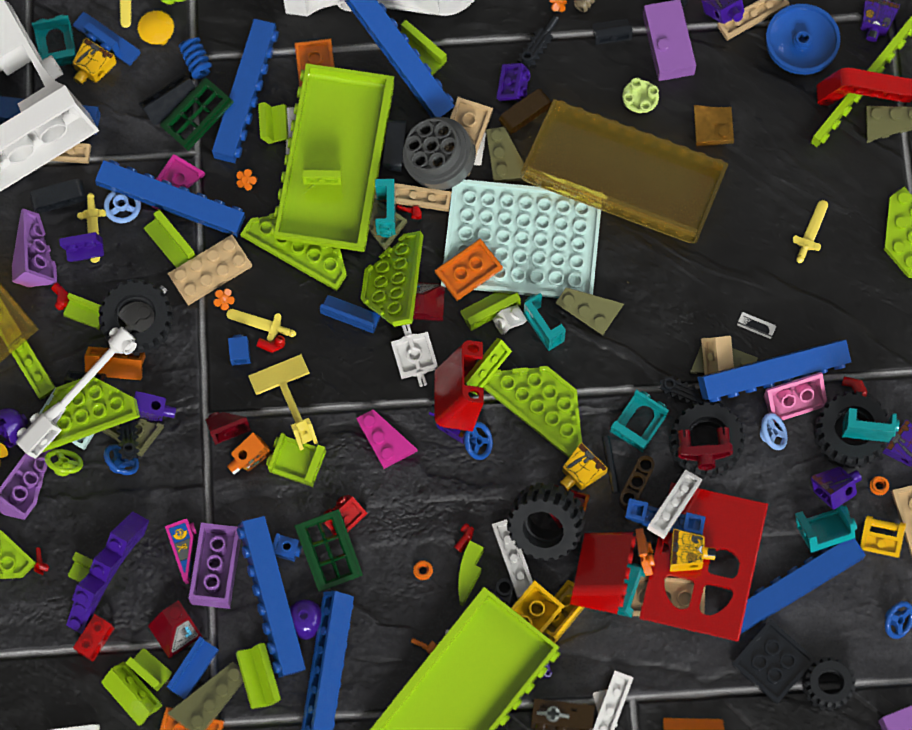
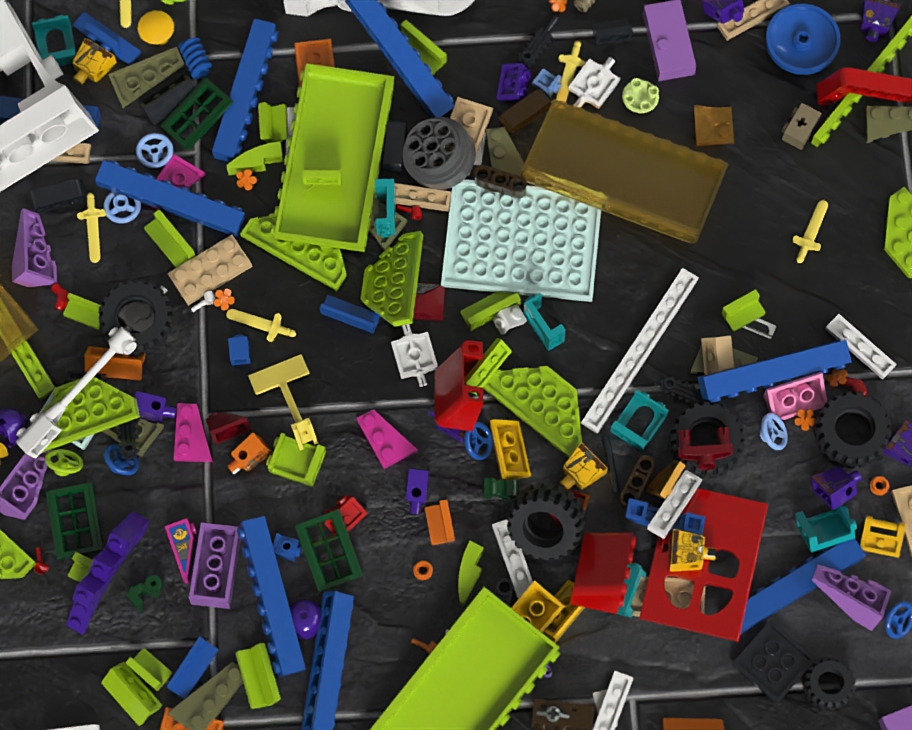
dark purple bracket [59,232,104,262] -> none
red brick [73,614,115,662] -> none
dark red slope [148,600,203,659] -> none
red arm [257,335,285,353] -> none
orange tile [435,238,503,301] -> none
red arm [454,523,474,552] -> none
olive wing [556,287,624,335] -> none
orange plate [635,528,655,576] -> none
teal panel [842,408,900,442] -> none
none -> dark green piece [46,483,103,560]
none -> olive wing [108,47,184,108]
none -> dark green leg [126,575,163,612]
none -> light blue piece [136,133,173,168]
none -> dark pink wing [174,403,213,462]
none -> white hand [191,291,215,312]
none -> lime slope [227,141,284,175]
none -> dark purple torso [406,469,430,515]
none -> orange panel [425,500,455,545]
none -> dark brown beam [474,165,527,198]
none -> dark green leg [483,478,519,500]
none -> yellow slope [490,419,531,480]
none -> medium blue bracket [532,69,562,97]
none -> light yellow sword [555,41,586,107]
none -> white plate [568,57,620,110]
none -> white plate [581,268,699,434]
none -> pearl gold plate [644,461,686,499]
none -> lime panel [721,290,766,332]
none -> dark tan brick [781,103,822,150]
none -> orange plant [794,409,816,431]
none -> medium lavender wedge [812,565,892,631]
none -> white plate [825,314,897,380]
none -> orange plant [826,369,848,387]

